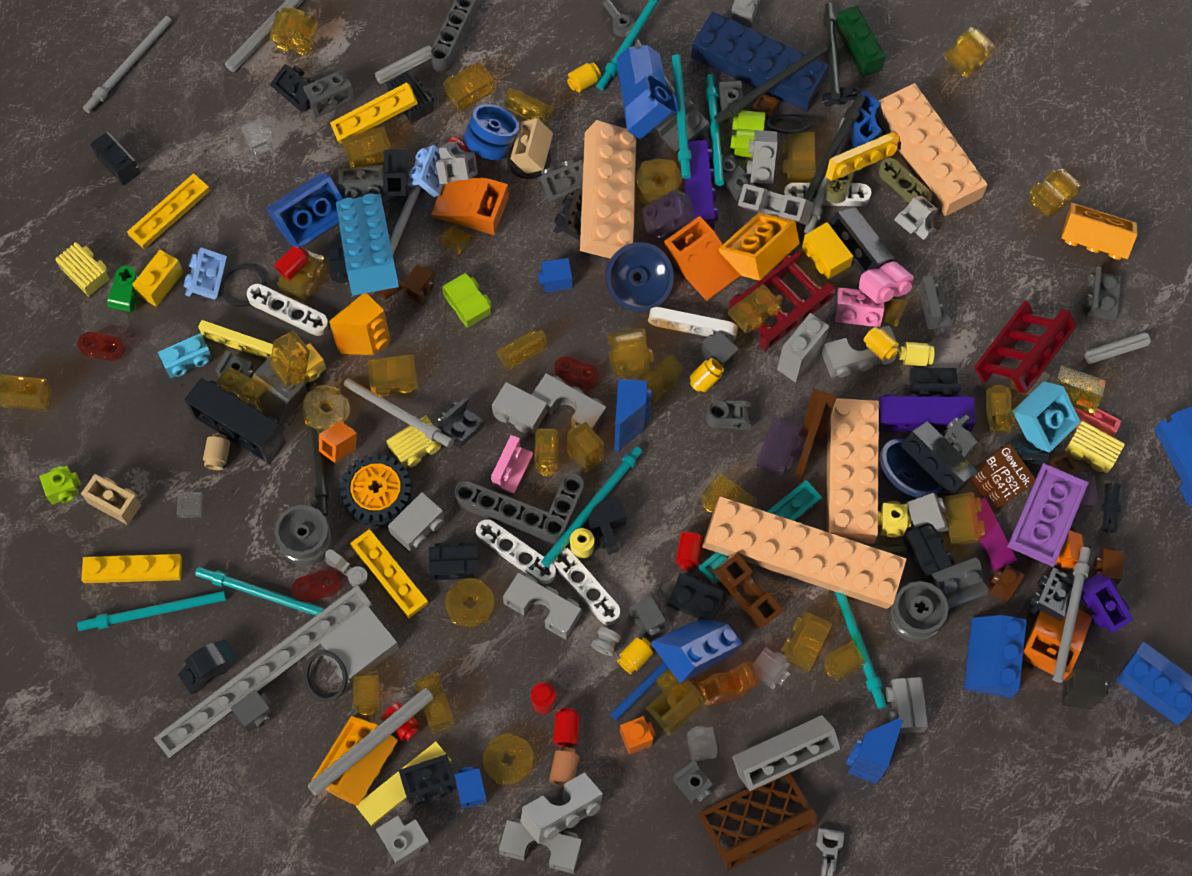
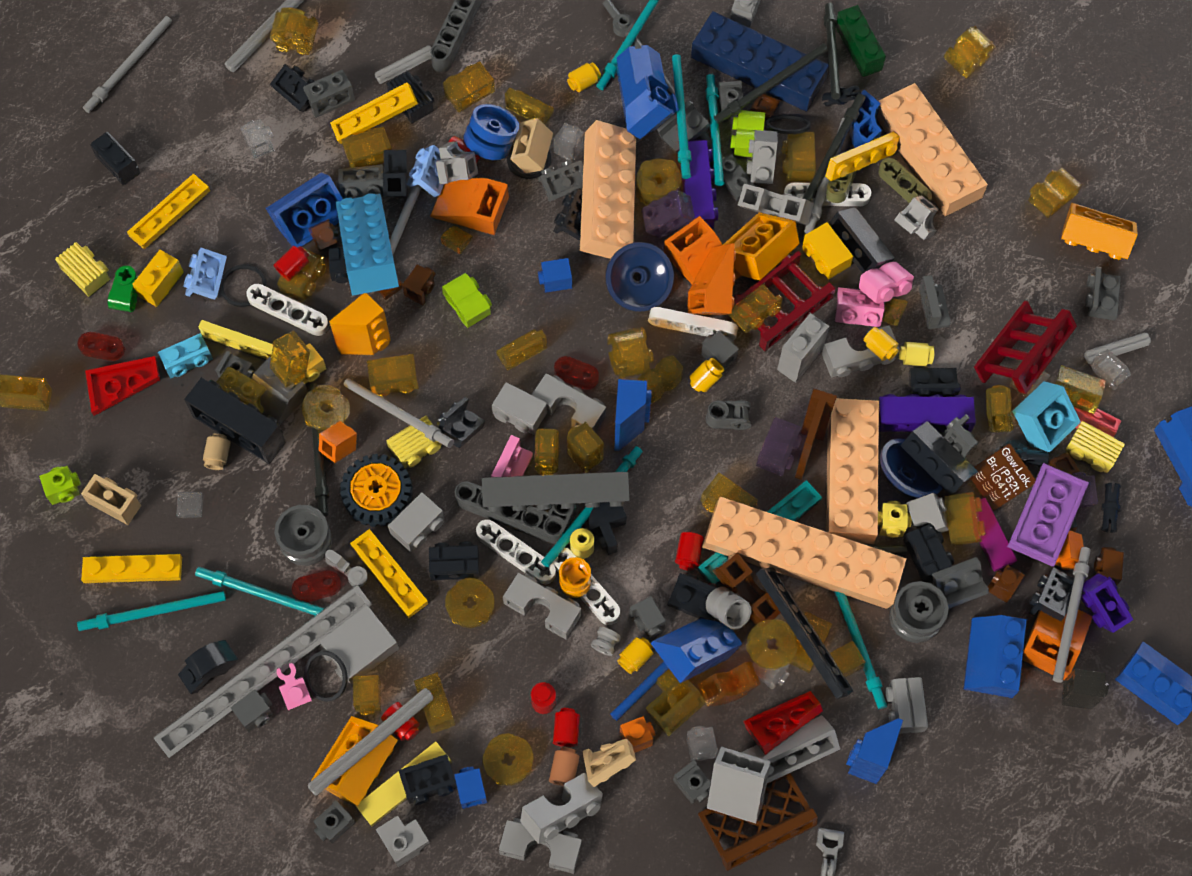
none -> red wing [85,356,160,416]
none -> bright pink plate [277,662,312,710]
none -> reddish brown brick [308,219,338,250]
none -> dark grey brick [313,800,355,844]
none -> dark grey brick [482,472,629,512]
none -> clear brick [553,123,584,160]
none -> light orange wheel [559,557,591,598]
none -> tan wing [582,739,636,787]
none -> orange slope [687,243,736,316]
none -> light grey wheel [706,587,751,629]
none -> light grey brick [707,747,771,824]
none -> red wing [744,691,823,755]
none -> clear yellow plate [746,619,797,670]
none -> black tile [756,567,854,699]
none -> clear brick [1091,349,1131,391]

